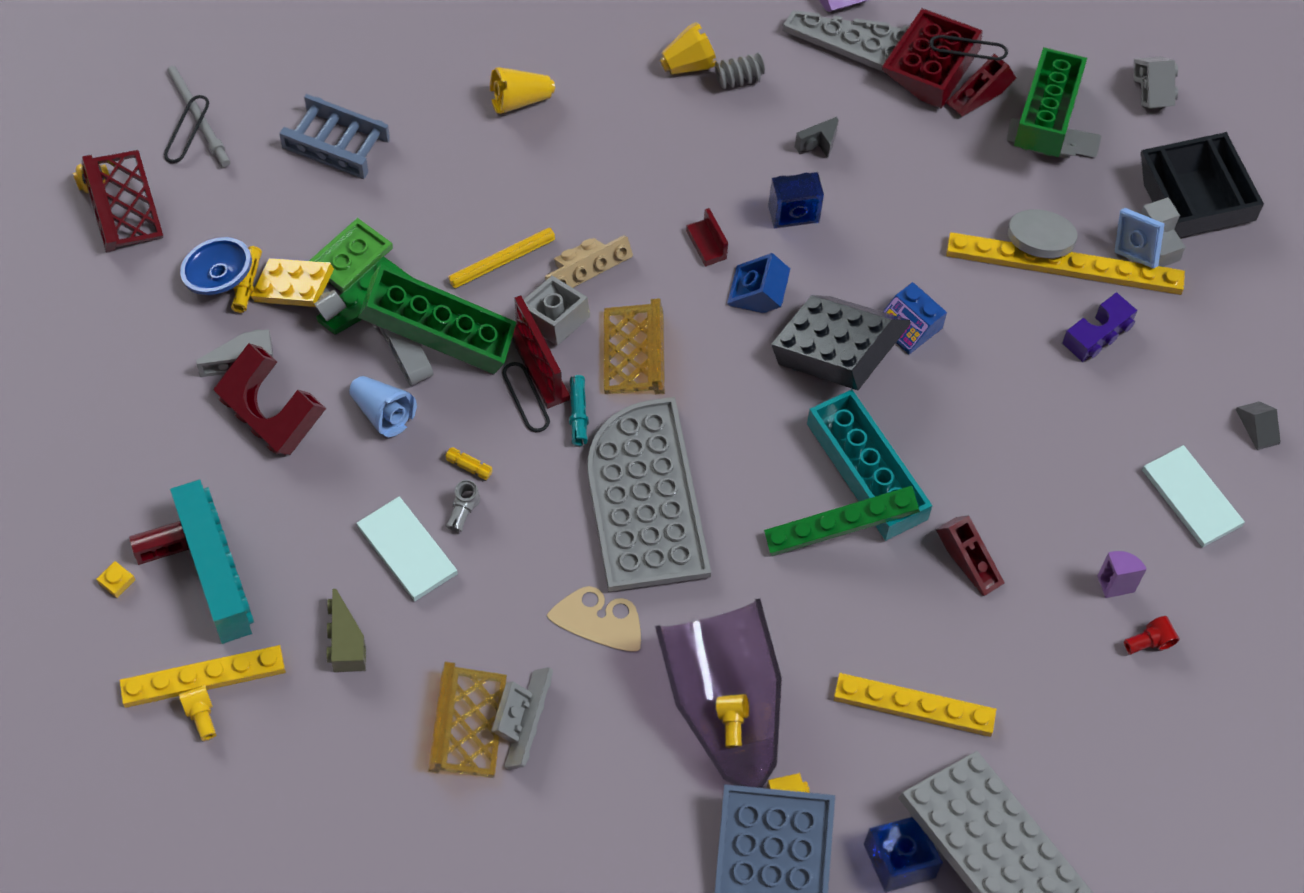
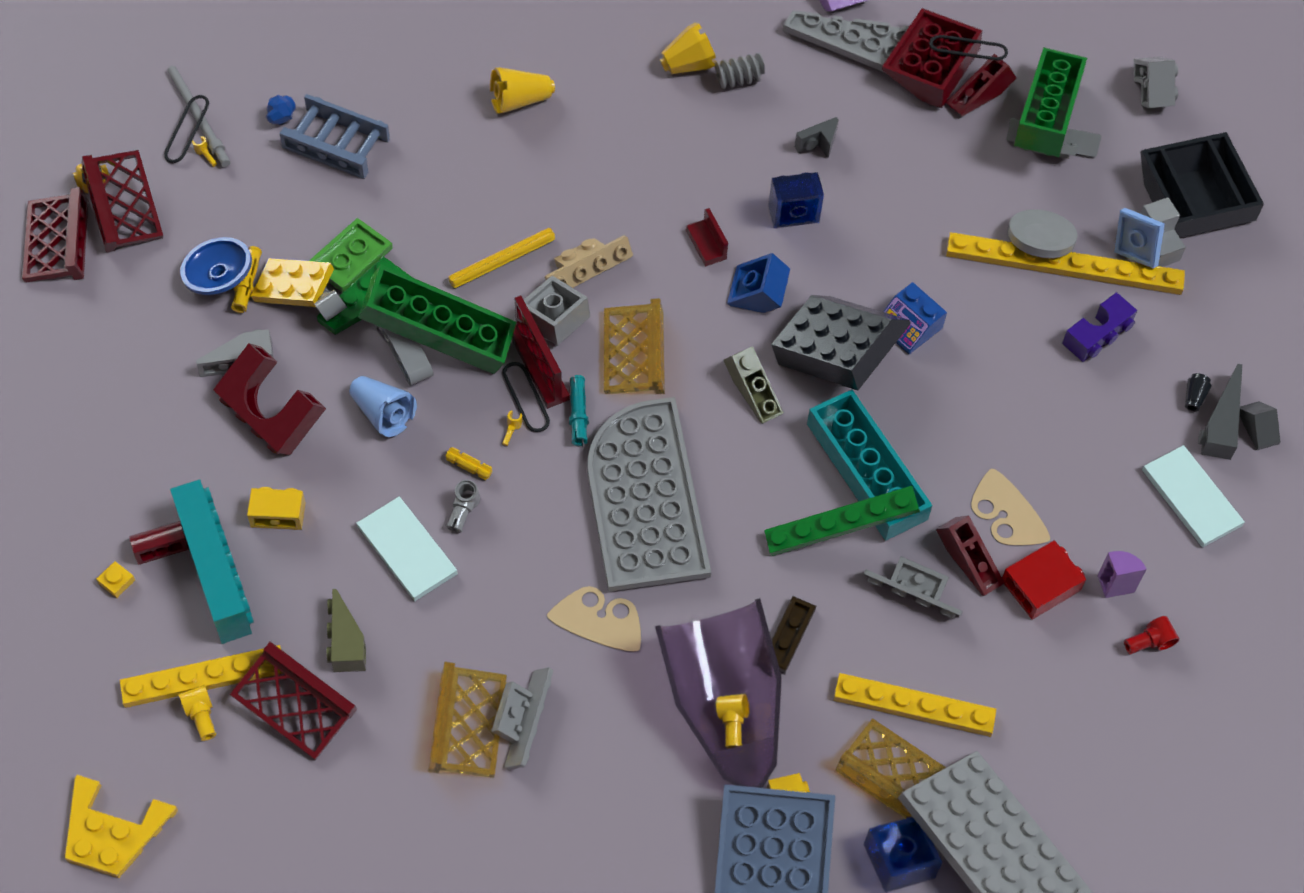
none -> dark red fence [22,187,88,283]
none -> yellow wing [65,775,178,878]
none -> yellow hand [192,136,217,167]
none -> dark red fence [230,642,357,760]
none -> yellow brick [247,487,306,530]
none -> blue rock [266,95,296,124]
none -> yellow hand [502,410,522,446]
none -> olive slope [723,346,784,424]
none -> dark brown tile [761,596,817,674]
none -> clear yellow fence [835,718,947,831]
none -> light grey bracket [864,556,963,619]
none -> tan piece [971,468,1050,545]
none -> red brick [1002,540,1086,620]
none -> black cone [1185,373,1212,411]
none -> dark grey slope [1198,364,1243,460]

